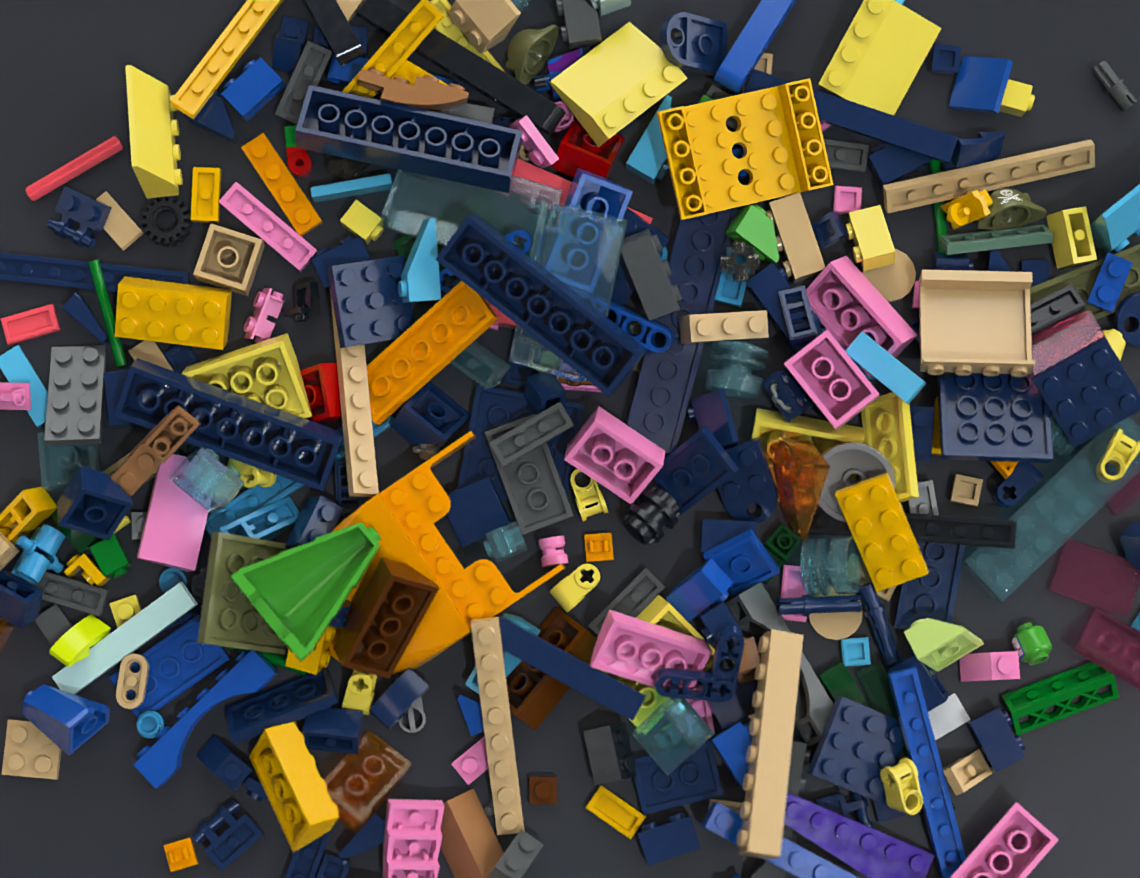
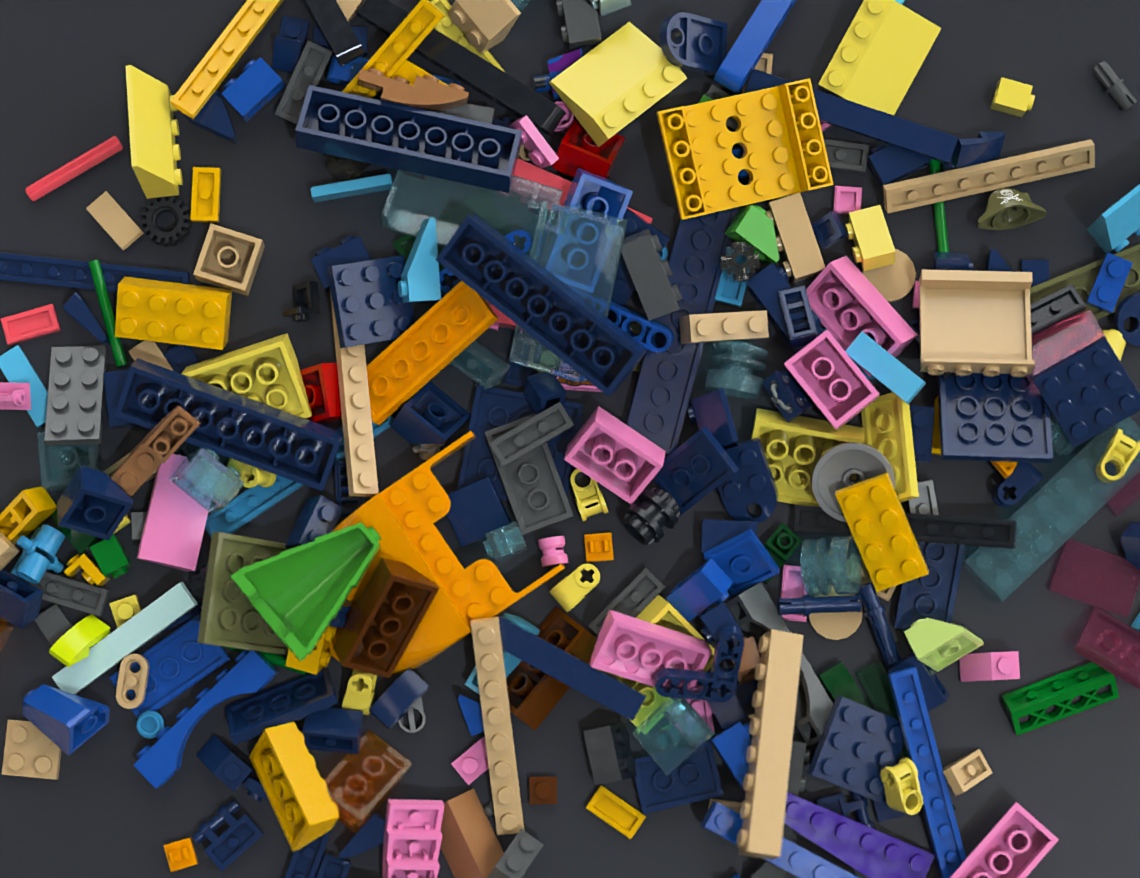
dark blue plate [47,186,112,249] -> none
dark azure plate [159,568,187,593] -> none
bright pink plate [218,182,318,272] -> none
dark azure slope [218,496,300,541] -> none
light orange plate [241,132,323,237] -> none
bright pink hinge [243,288,284,343] -> none
red leg [285,126,314,178] -> none
light yellow brick [340,200,384,245] -> none
olive hat [506,25,560,85] -> none
medium azure slope [625,95,672,184] -> none
dark blue brick [637,812,701,866] -> none
clear orange slope [772,437,830,539] -> none
medium azure tile [840,637,871,667] -> none
white sticker [928,693,970,740] -> none
dark blue plate [931,44,961,75] -> none
sand green tile [940,224,1053,255] -> none
yellow hips [941,189,993,229] -> none
blue tile [949,56,1013,113] -> none
tan plate [950,474,983,507] -> none
dark blue brick [966,708,1026,772] -> none
bright green head [1011,623,1053,666] -> none
light yellow brick [1046,206,1097,269] -> none

